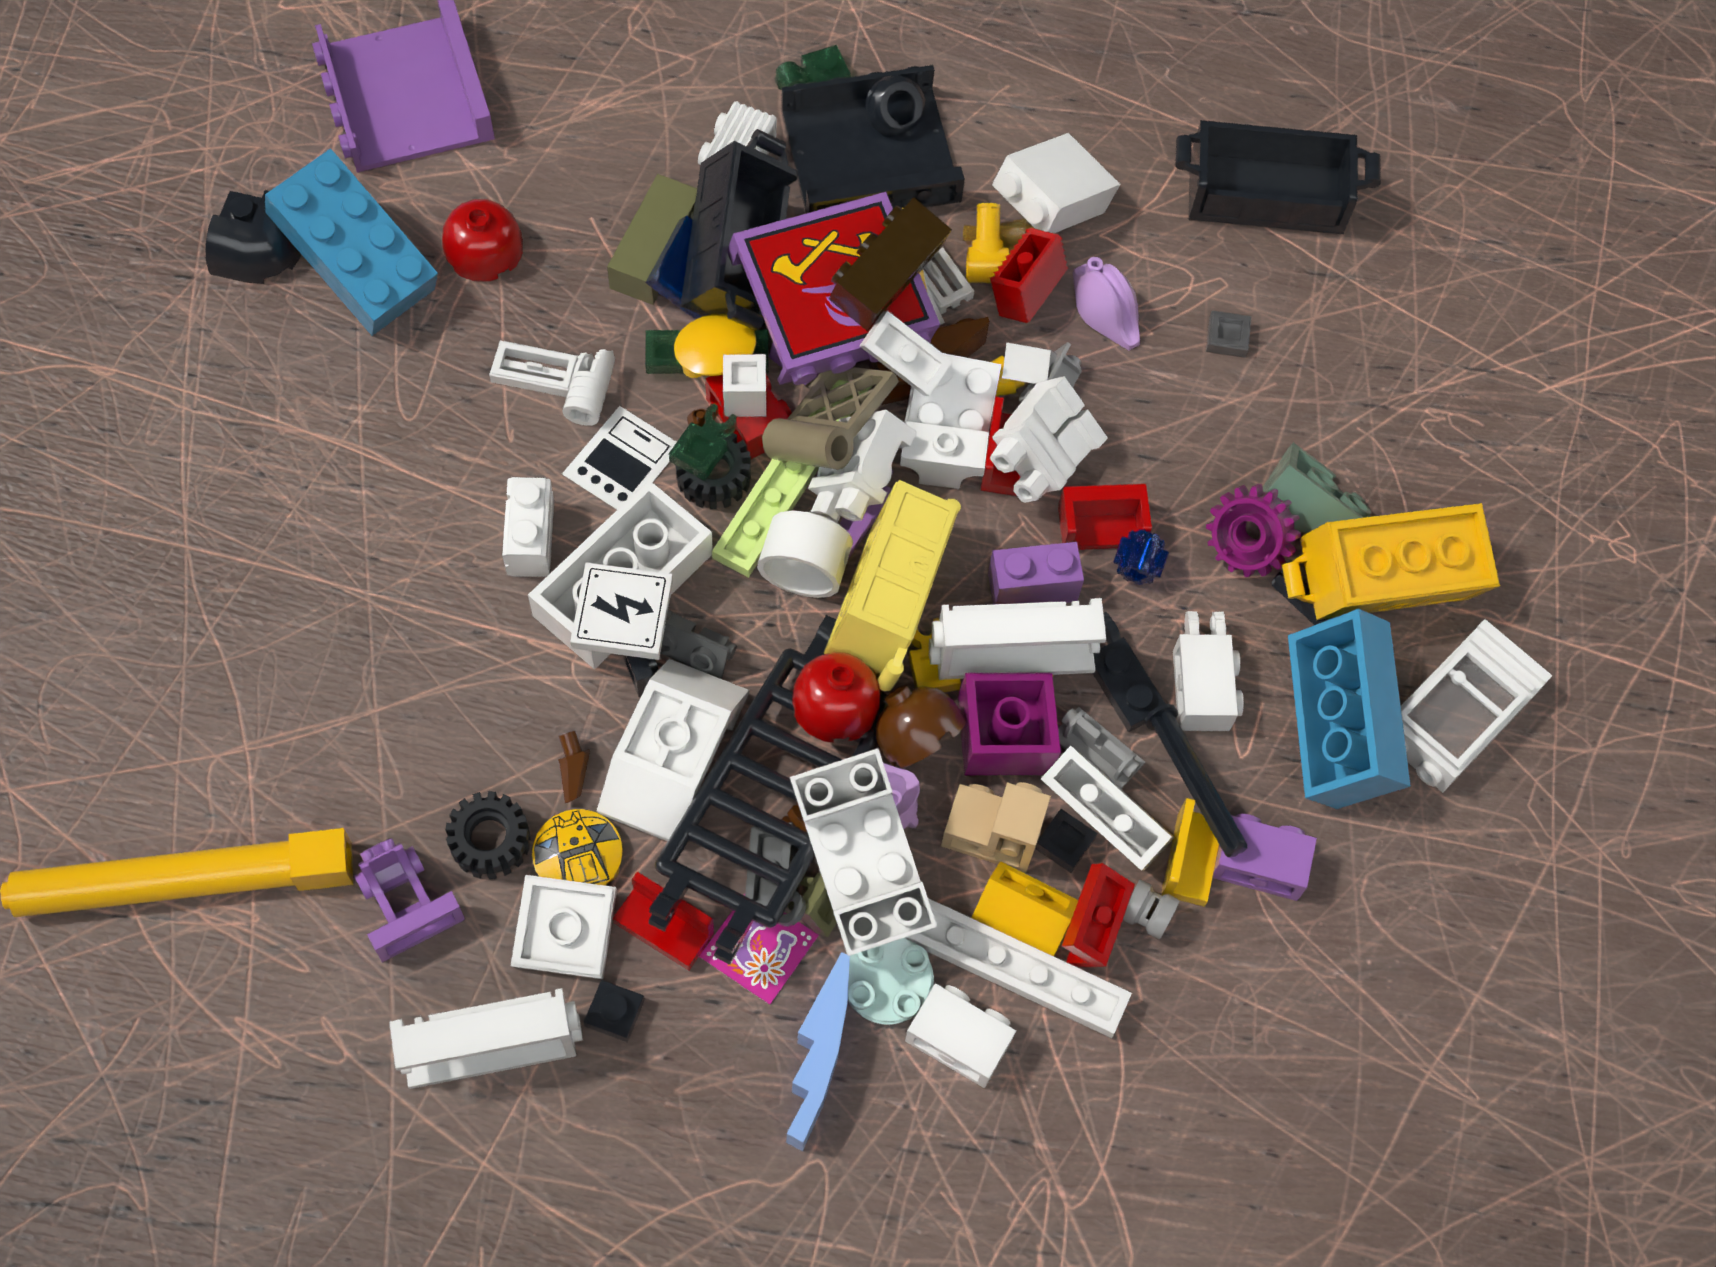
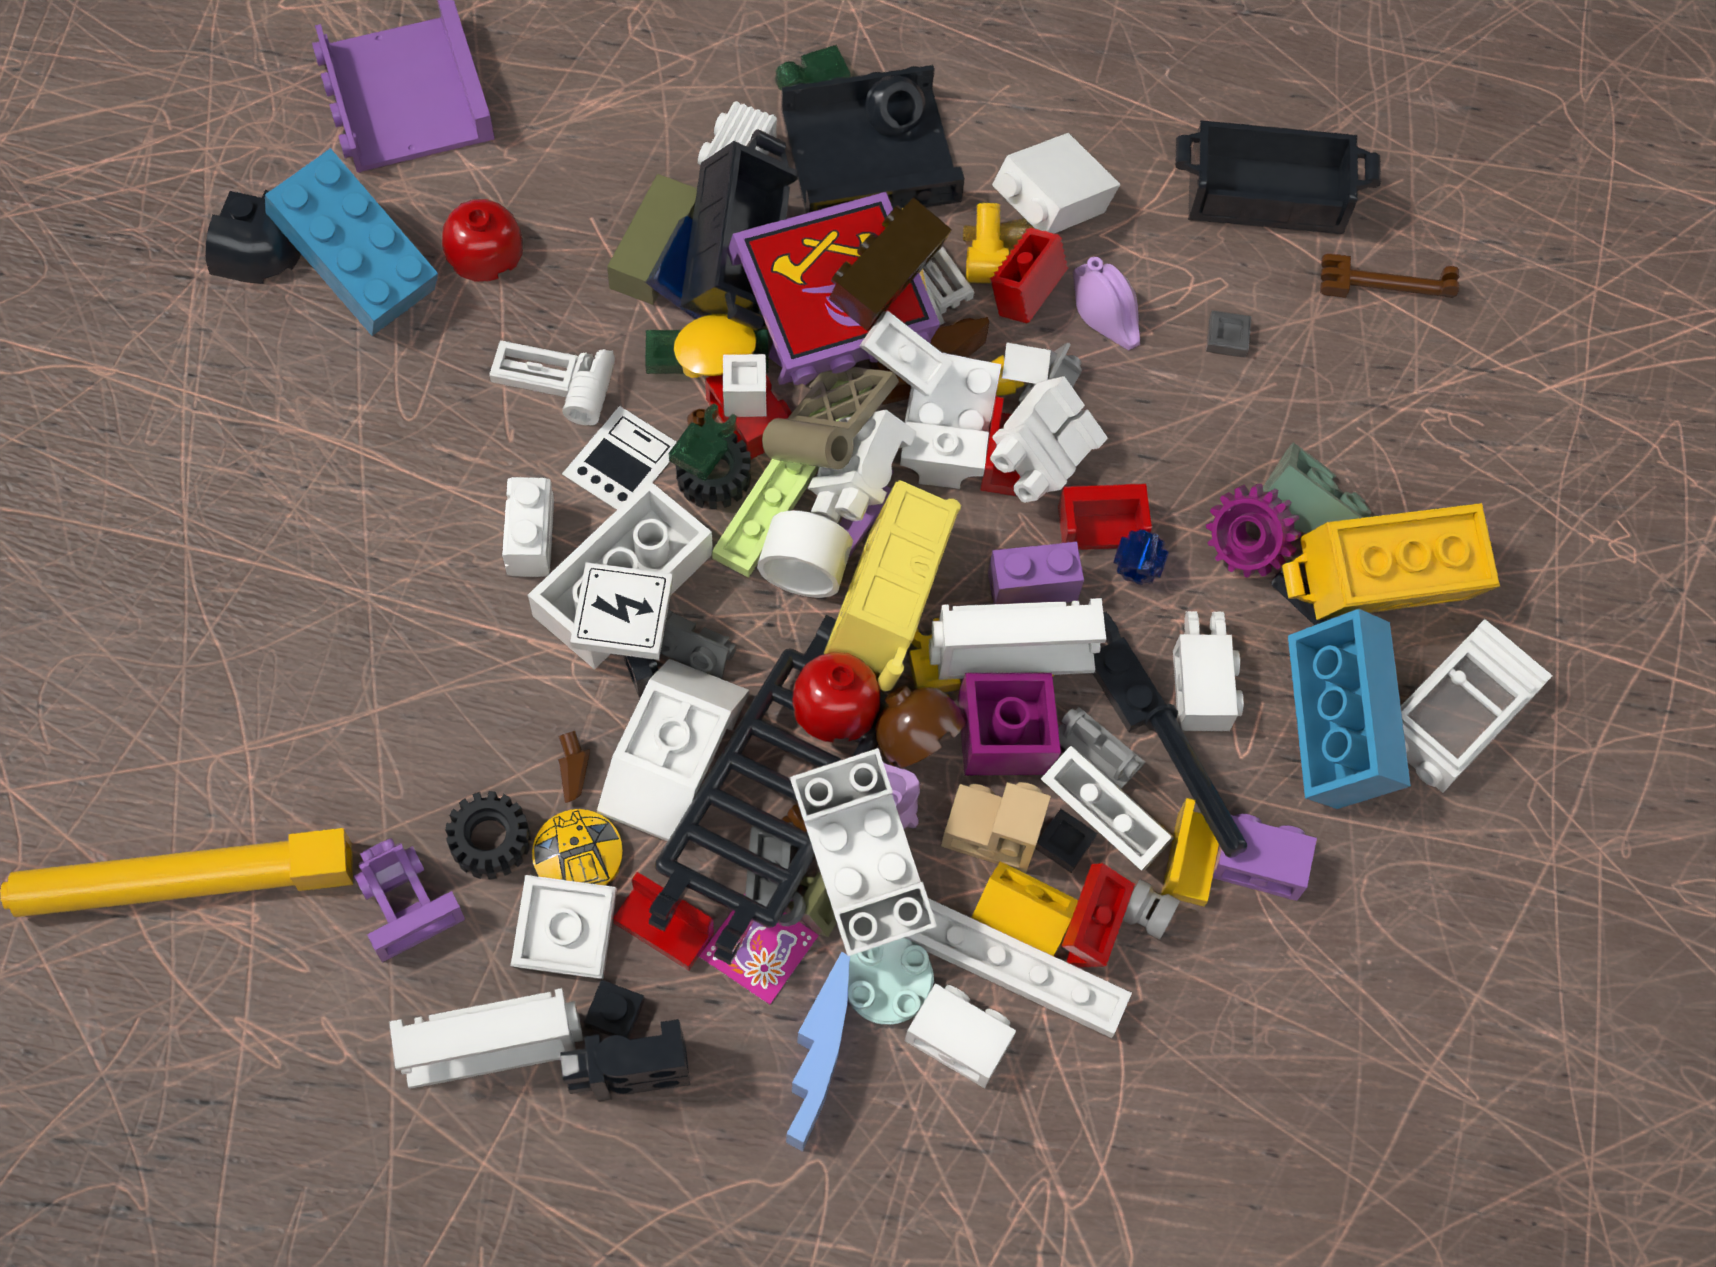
none -> black hips [560,1019,691,1102]
none -> reddish brown hinge [1320,254,1459,298]

